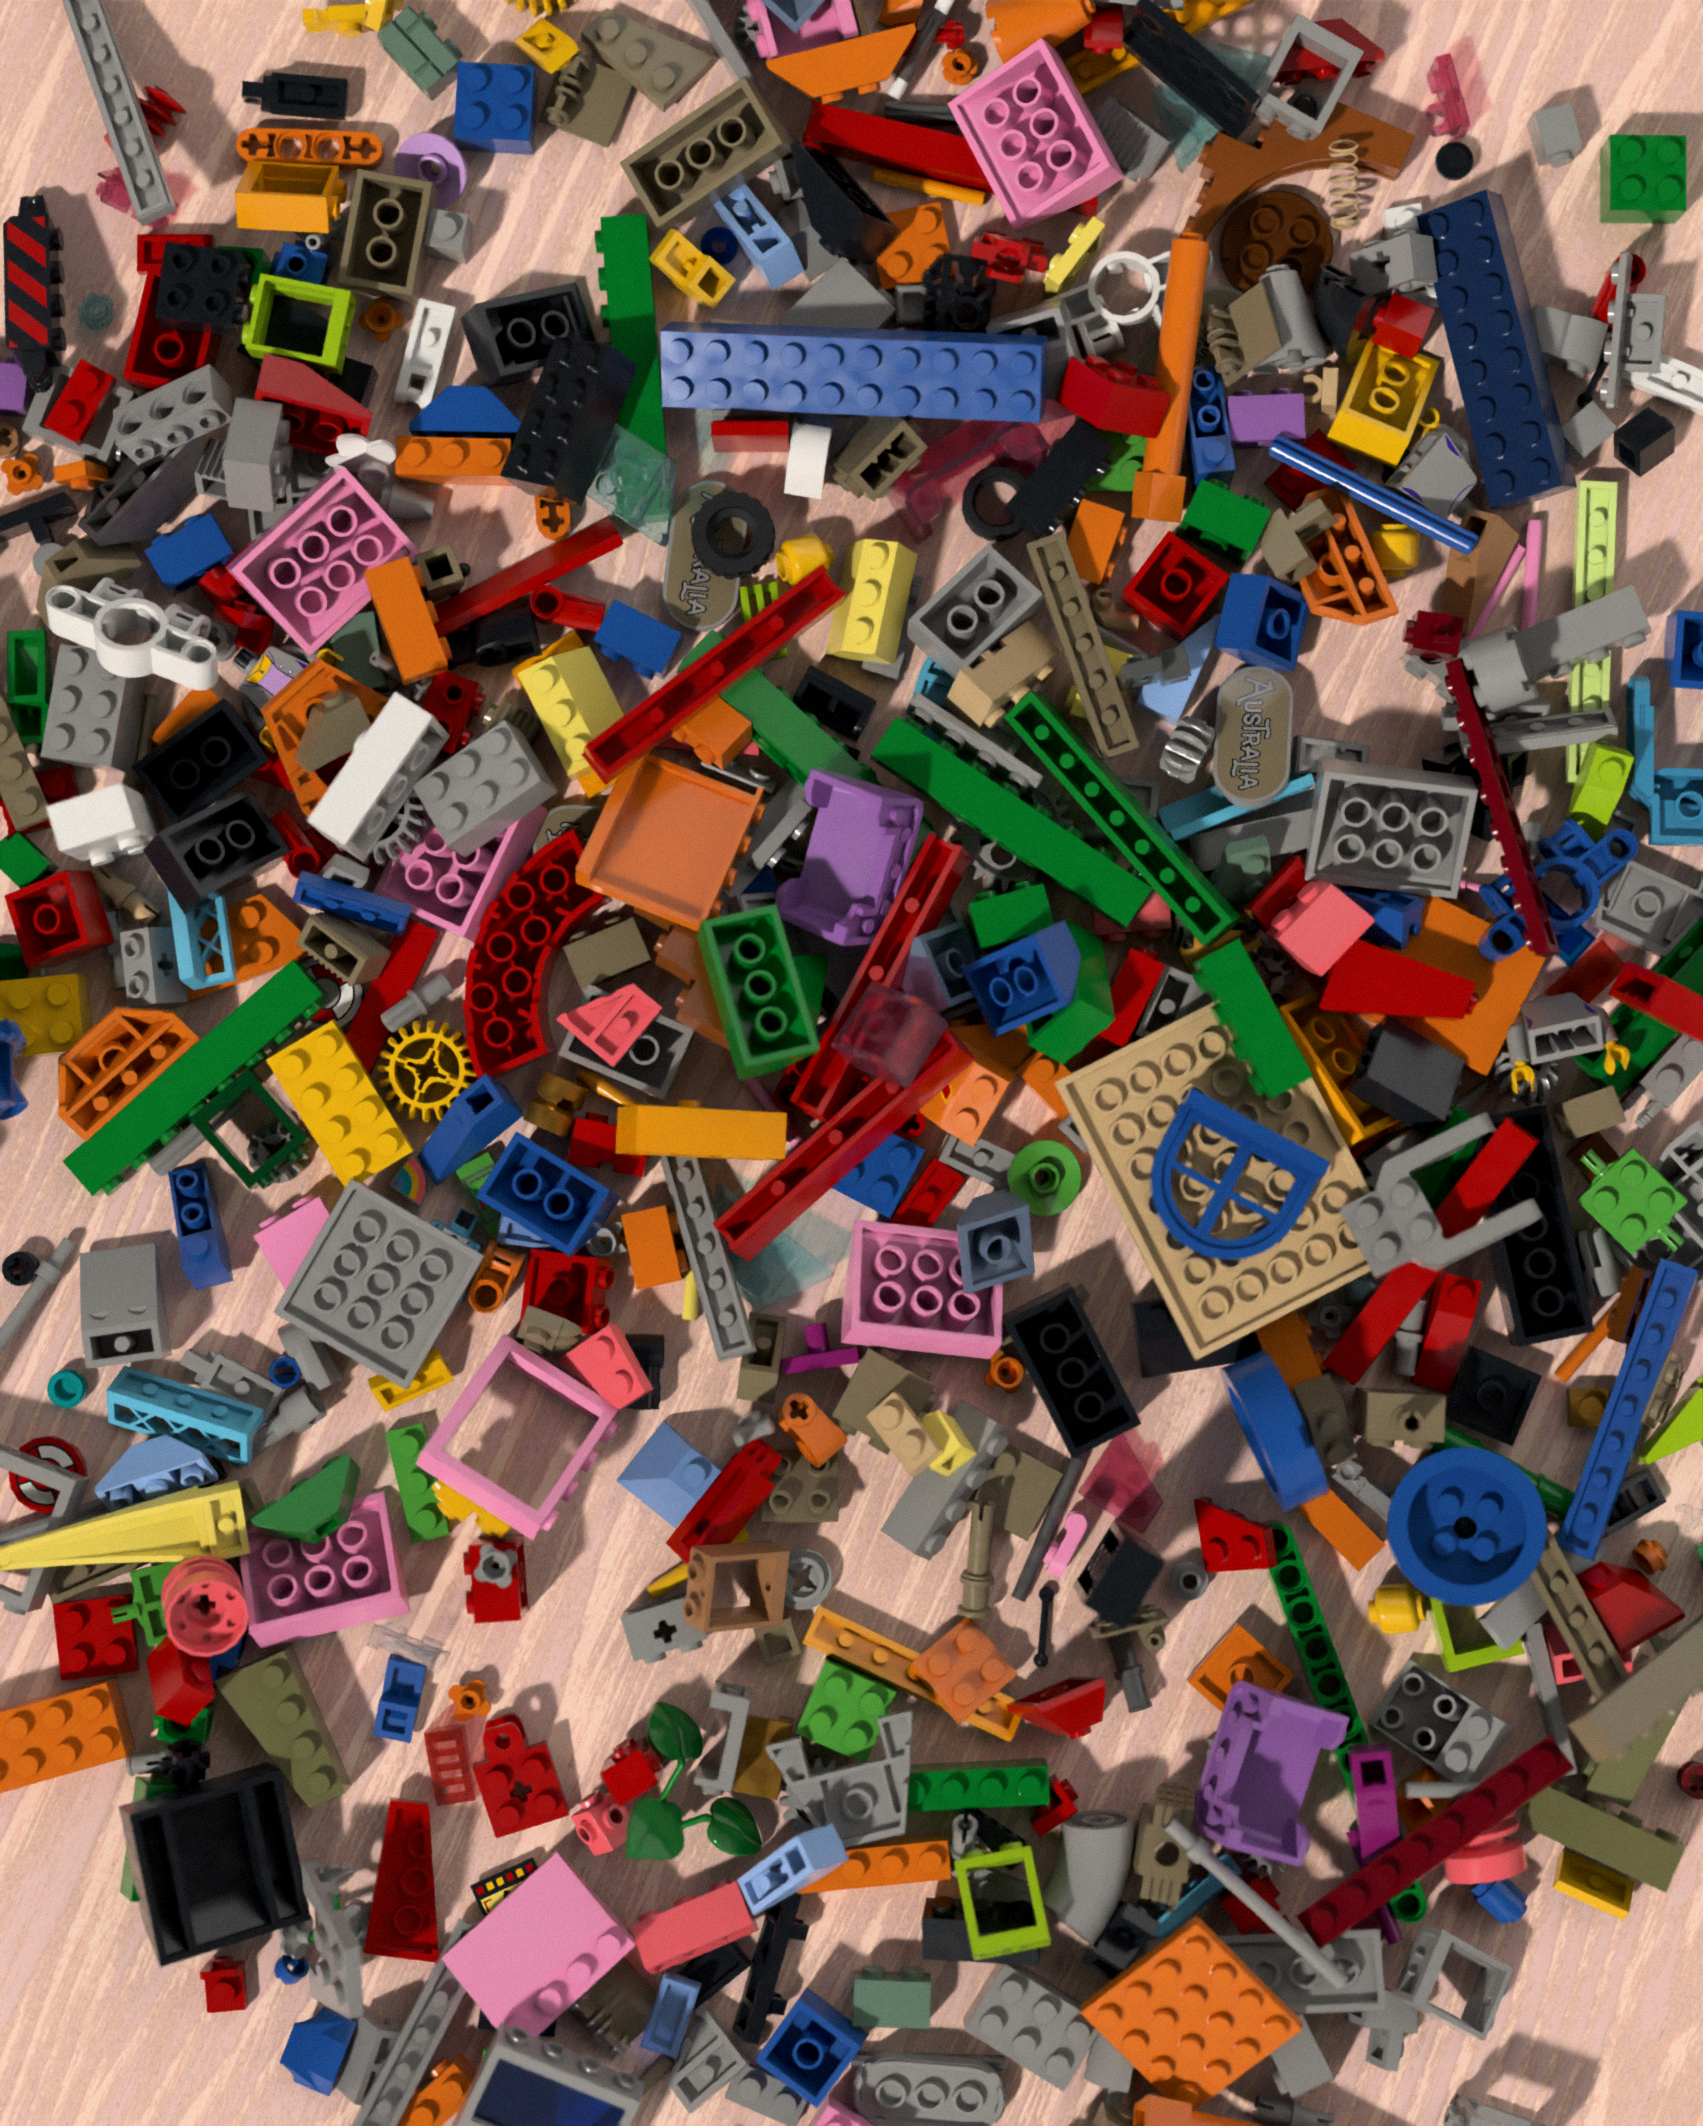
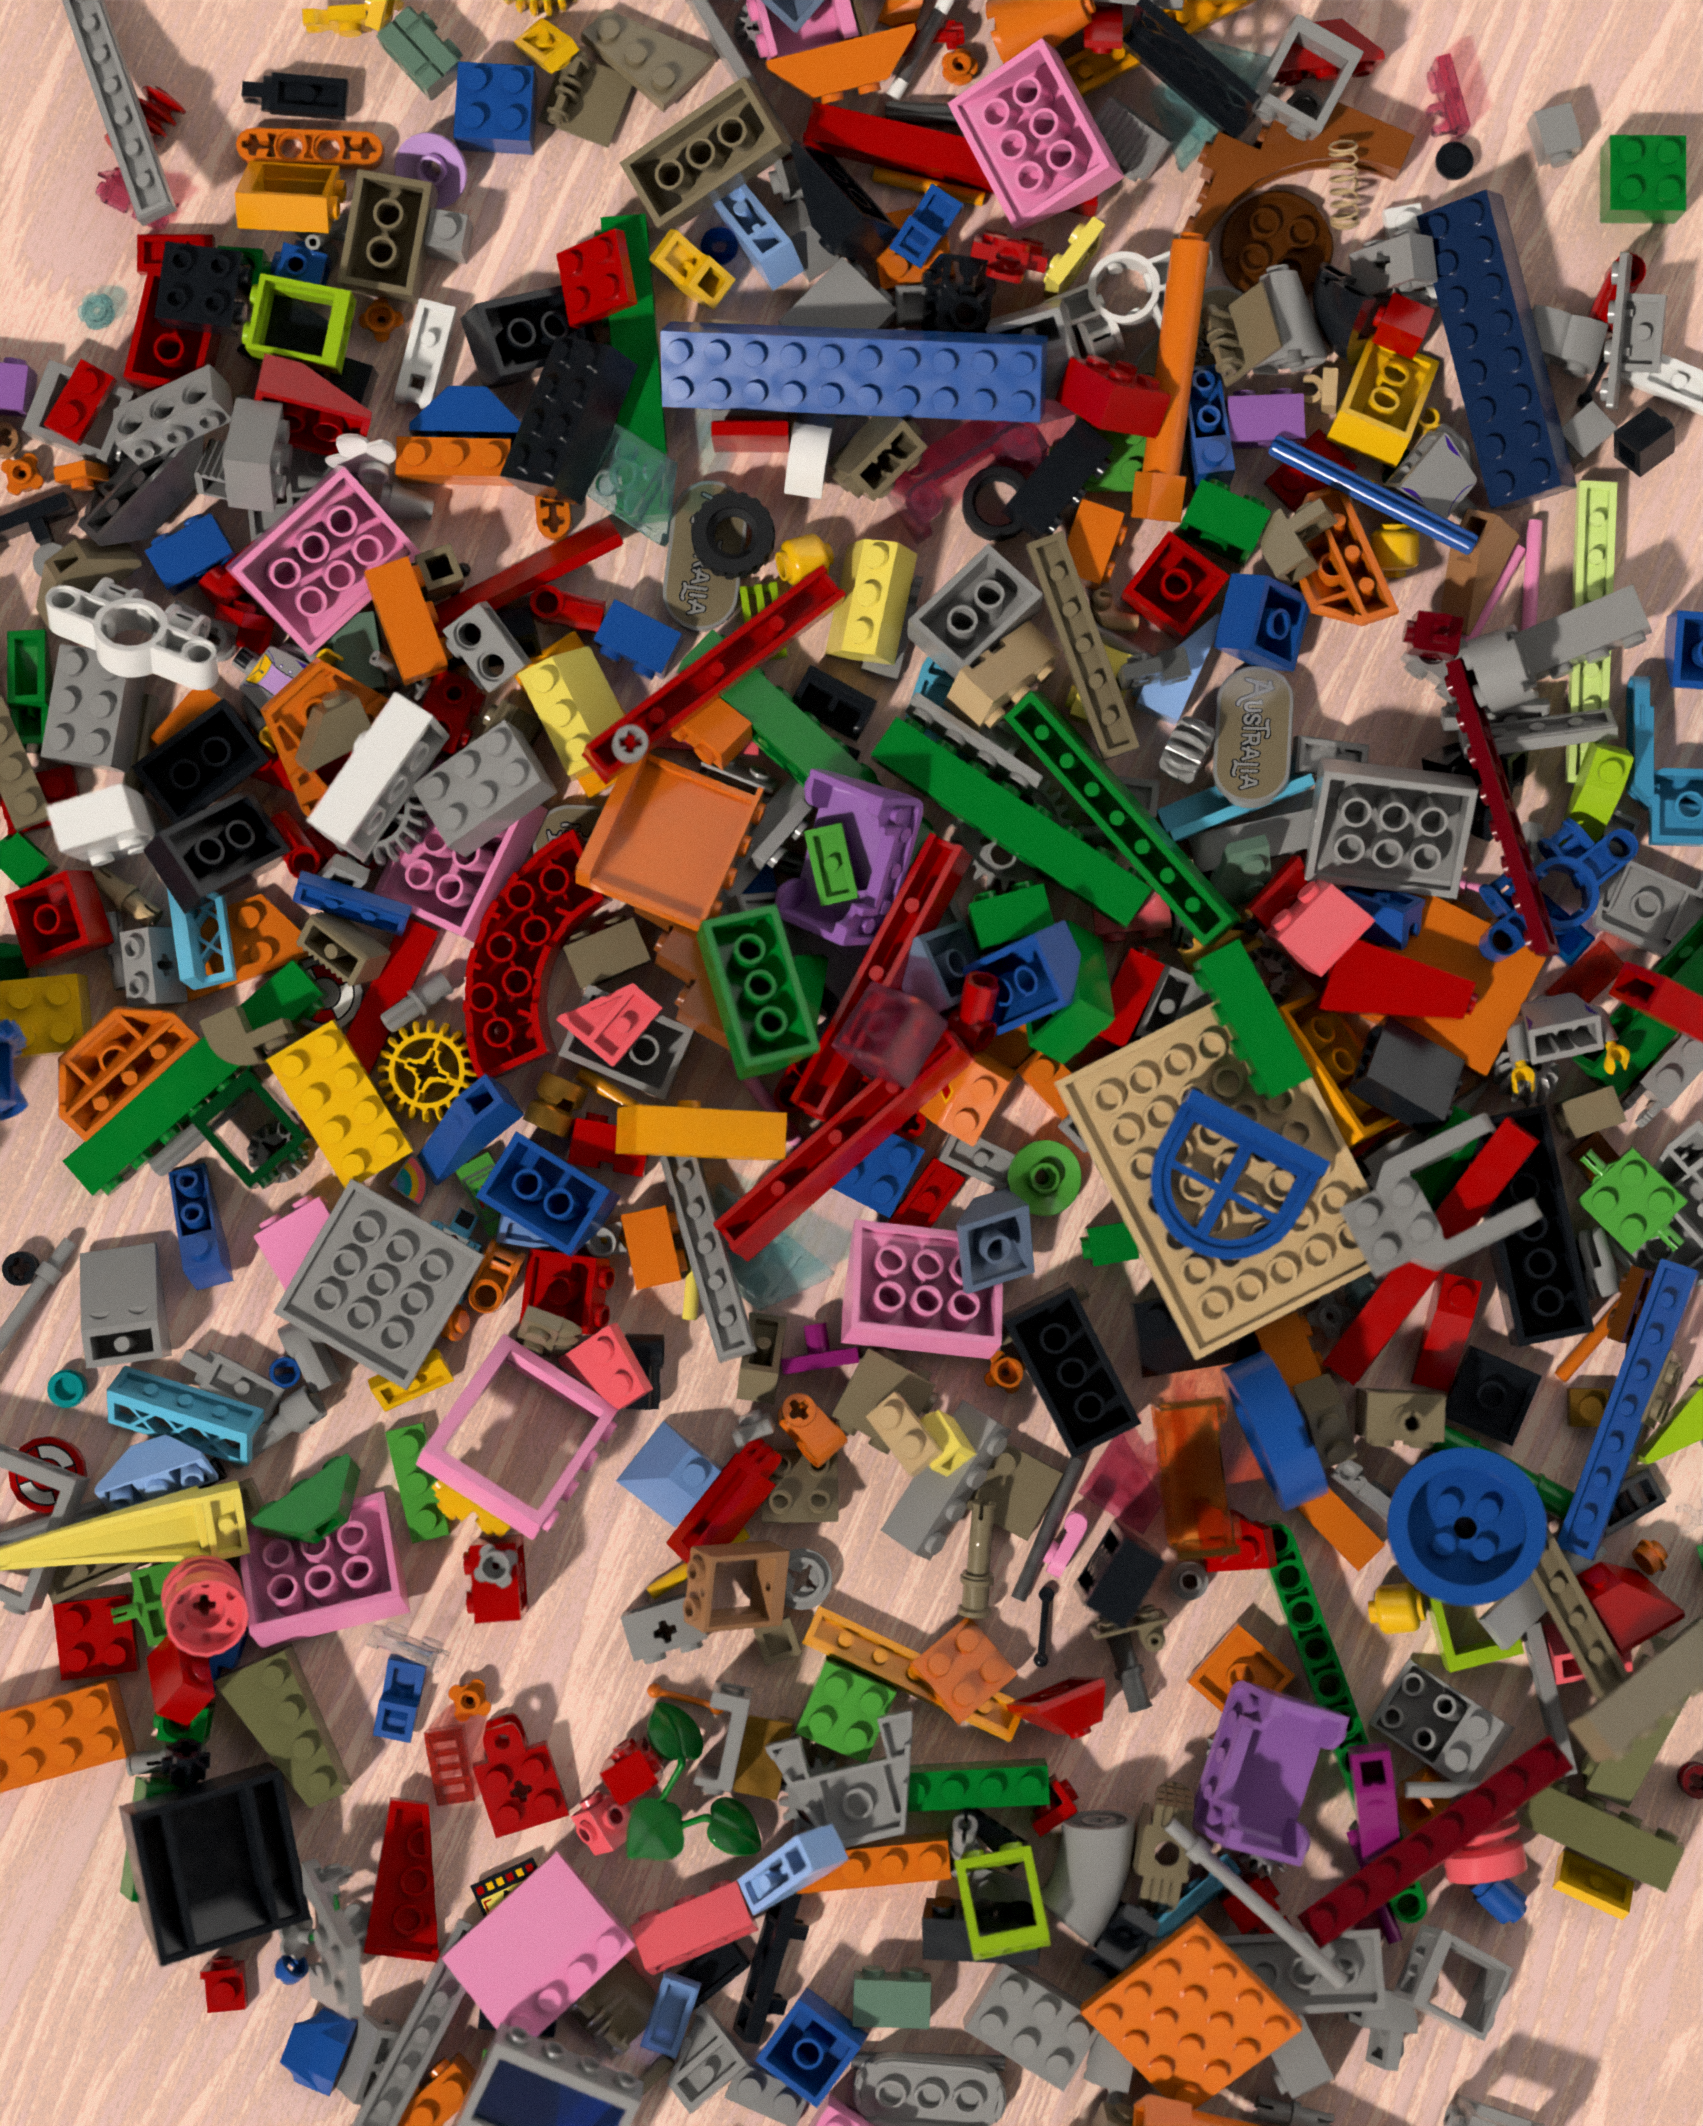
black hinge [3,195,67,394] -> none
light grey pin [1391,1299,1427,1376] -> none
none -> dark tan brick [199,1005,295,1066]
none -> orange plate [440,1304,470,1341]
none -> light grey brick [442,601,532,693]
none -> red plate [556,228,638,329]
none -> light grey bush [612,725,648,763]
none -> orange hinge [647,1683,724,1715]
none -> bright green plate [804,823,860,906]
none -> blue slope [889,184,965,269]
none -> red piece [946,971,1000,1052]
none -> green brick [1079,1221,1139,1267]
none -> clear orange windscreen [1150,1393,1242,1561]

